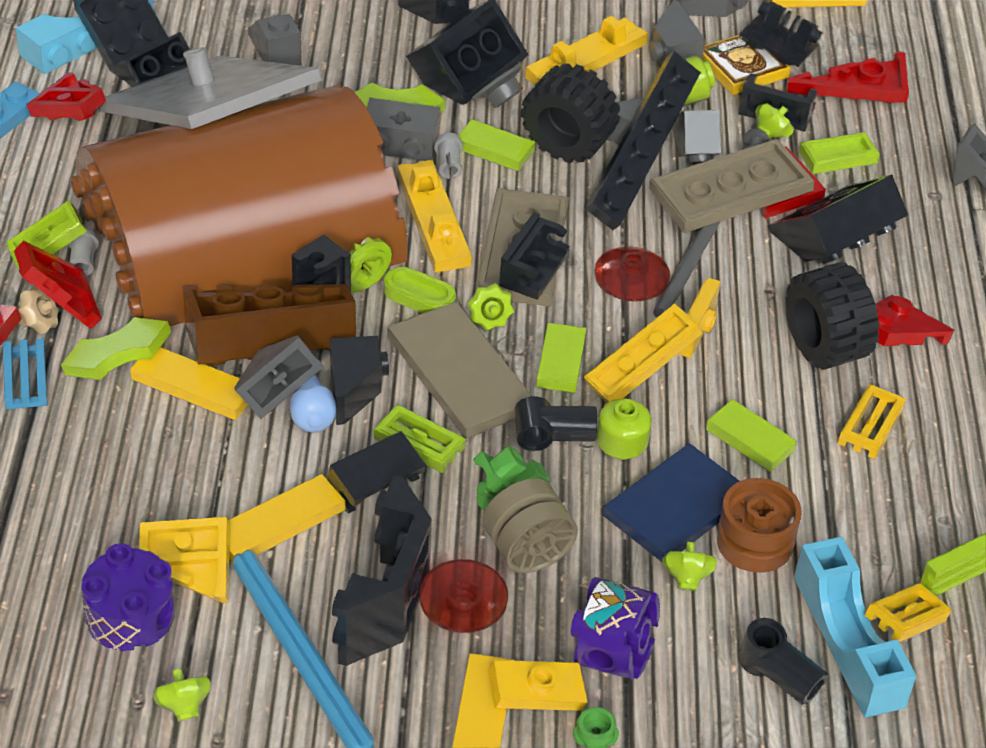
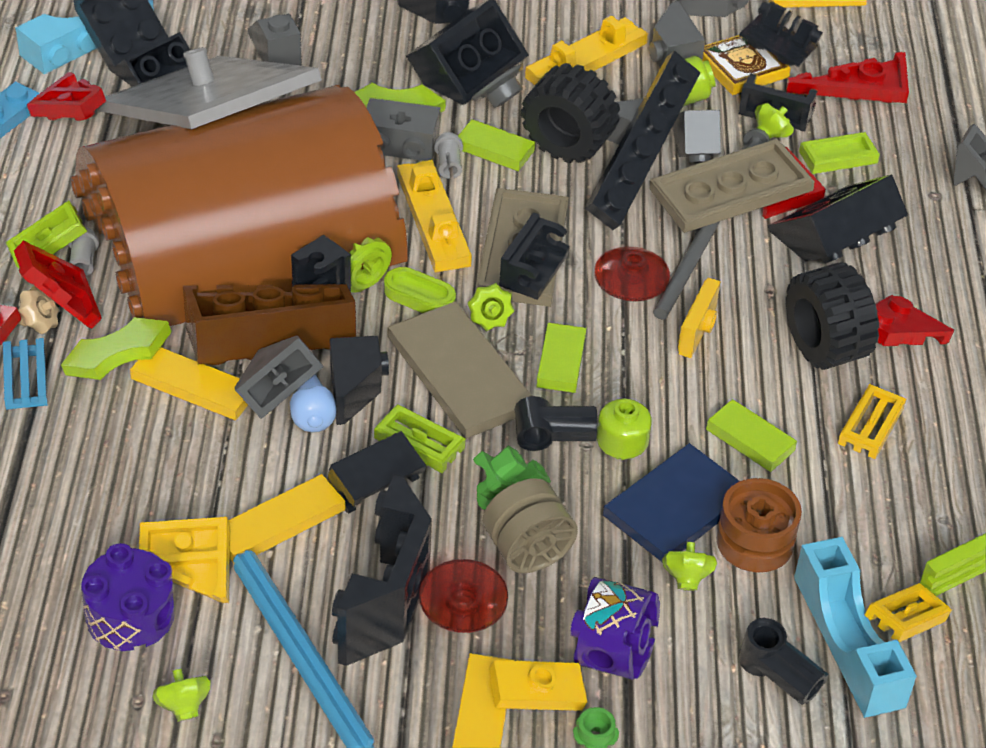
yellow tile [584,303,702,403] -> none

